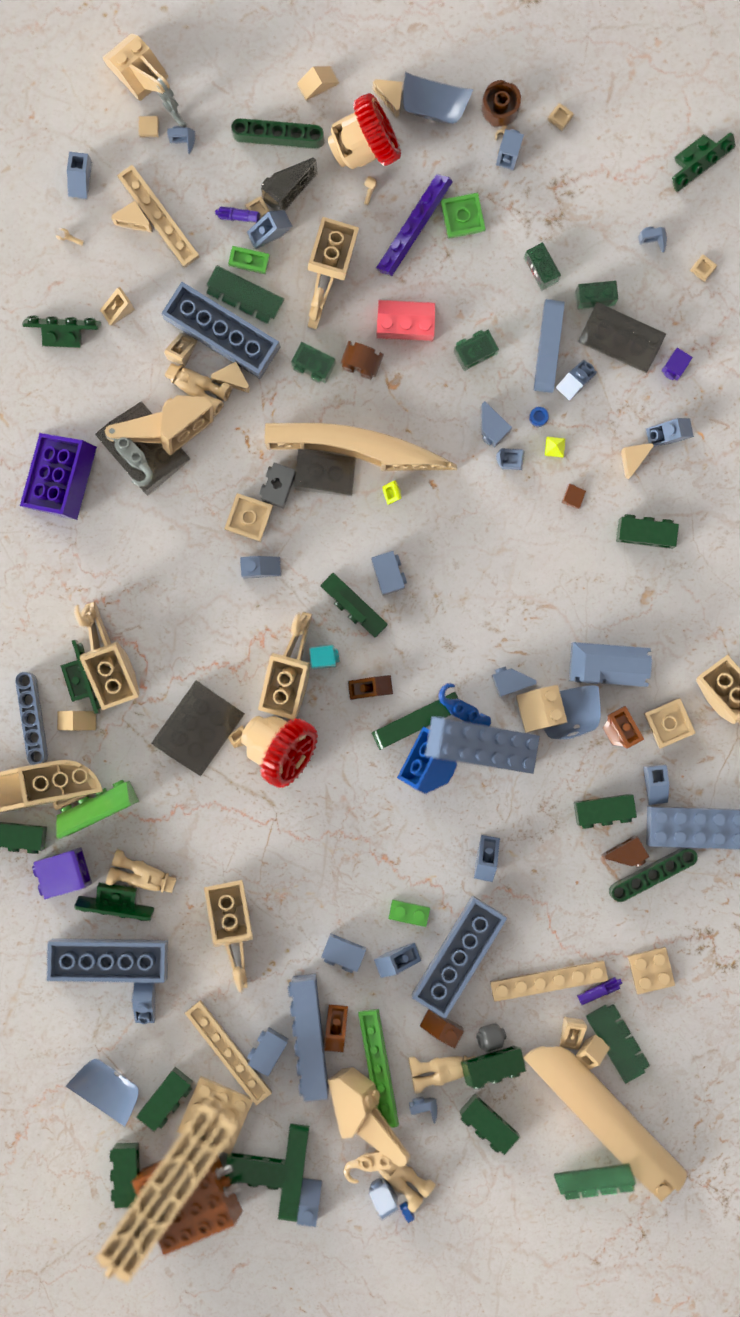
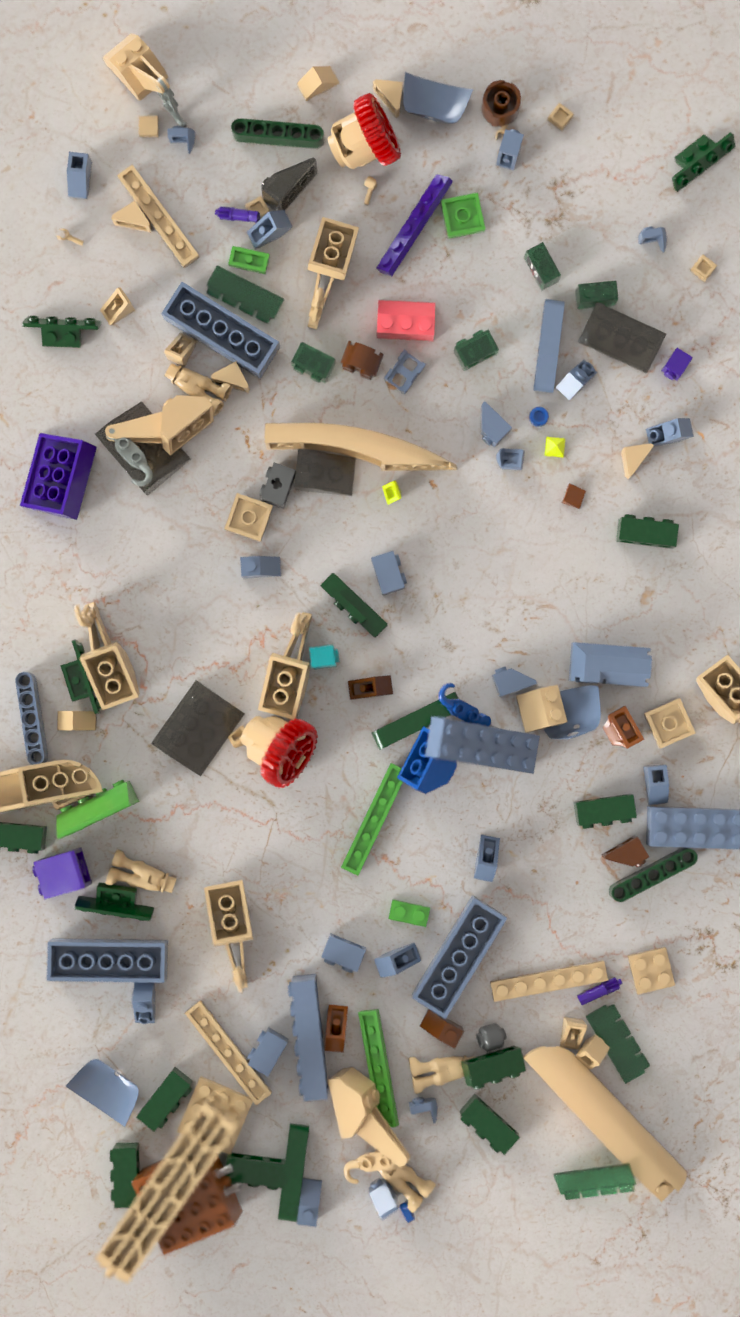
none -> bright green plate [341,763,403,876]
none -> sand blue piece [384,349,426,394]

